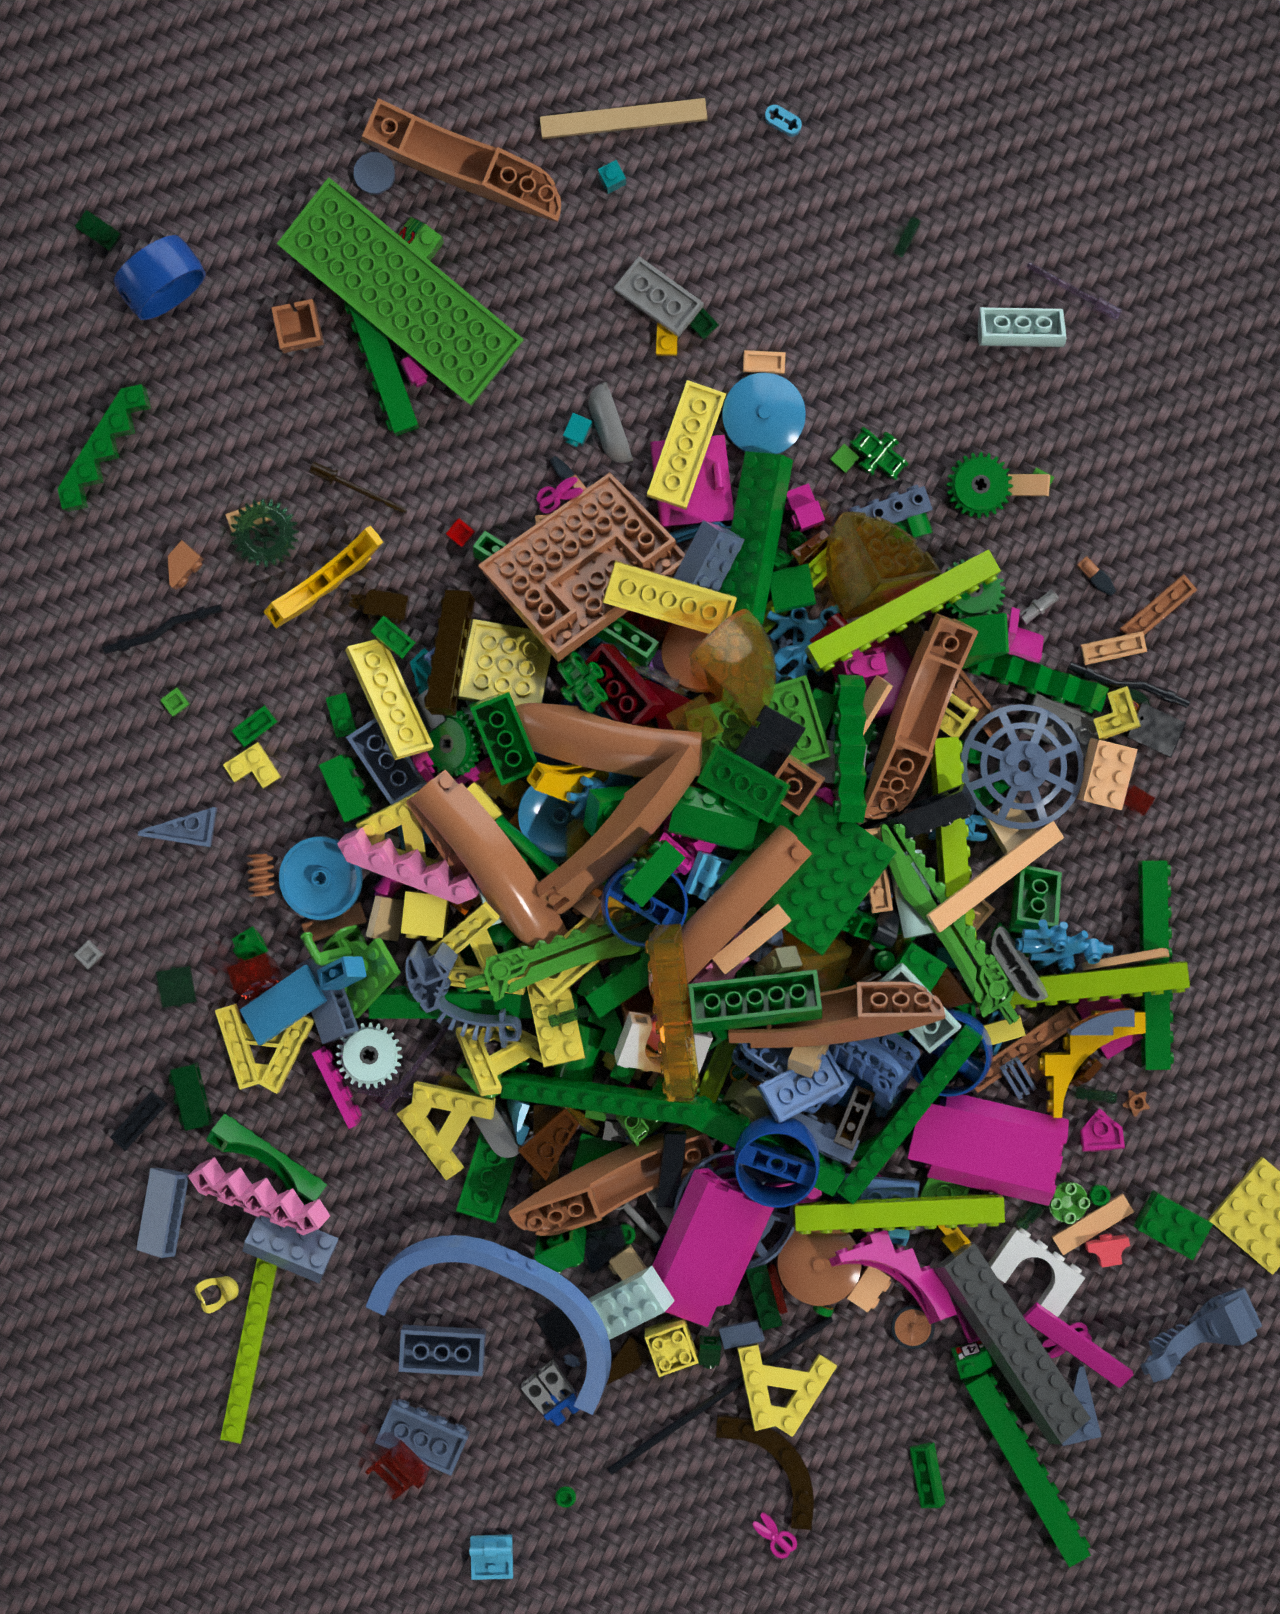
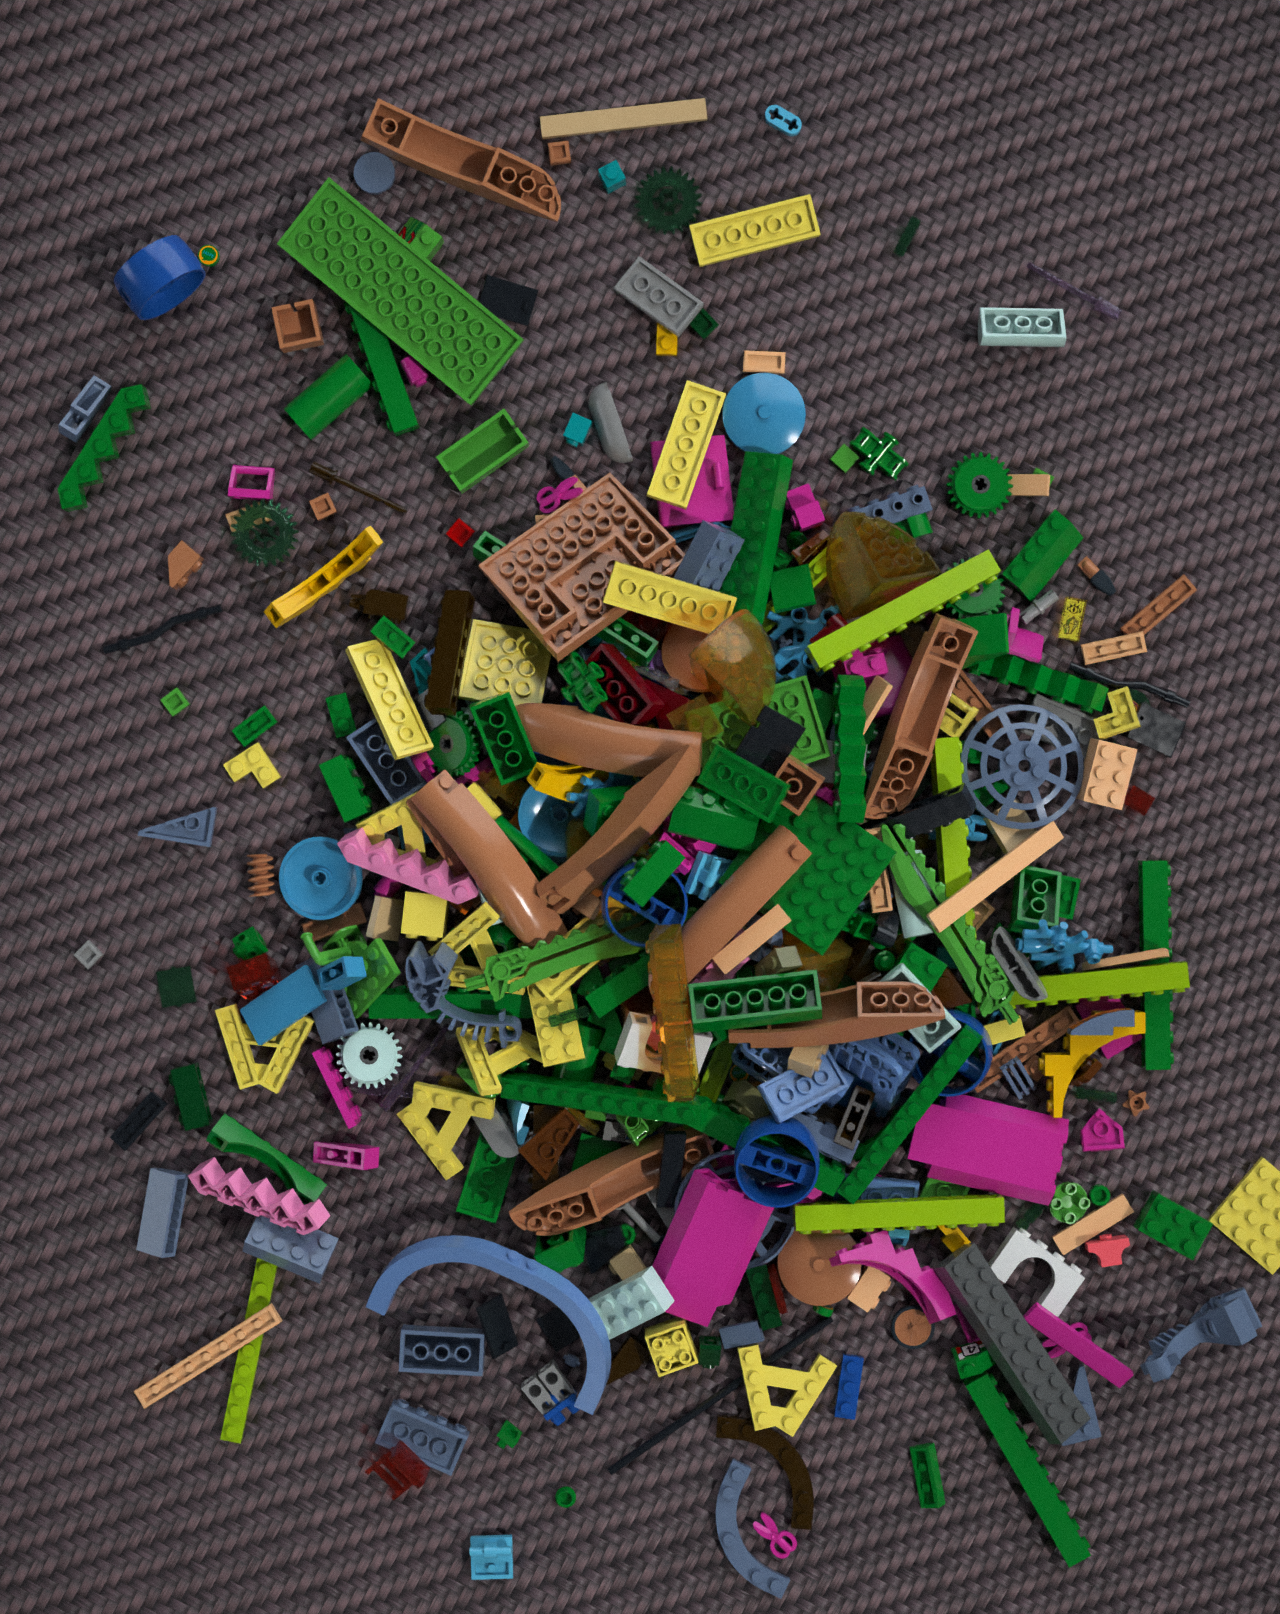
dark green plate [75,210,122,252] -> none
light yellow piece [195,1276,239,1313] -> none
none -> sand blue slope [58,375,112,443]
none -> light nougat tile [134,1303,283,1409]
none -> green tile [198,245,220,267]
none -> dark pink tile [228,465,275,501]
none -> green brick [283,354,373,440]
none -> nougat plate [309,493,338,521]
none -> dark pink slope [313,1141,380,1170]
none -> bright green piece [436,409,529,494]
none -> black container [476,1294,519,1359]
none -> black container [479,274,539,327]
none -> green tile [496,1419,523,1449]
none -> nougat tile [548,141,571,166]
none -> clear green gear [634,166,702,235]
none -> light yellow plate [689,194,821,267]
none -> sand blue plate [715,1458,790,1599]
none -> blue plate [834,1353,864,1420]
none -> green slope [998,509,1084,603]
none -> clear yellow tile [1058,597,1087,642]
none -> green plate [1059,875,1081,920]

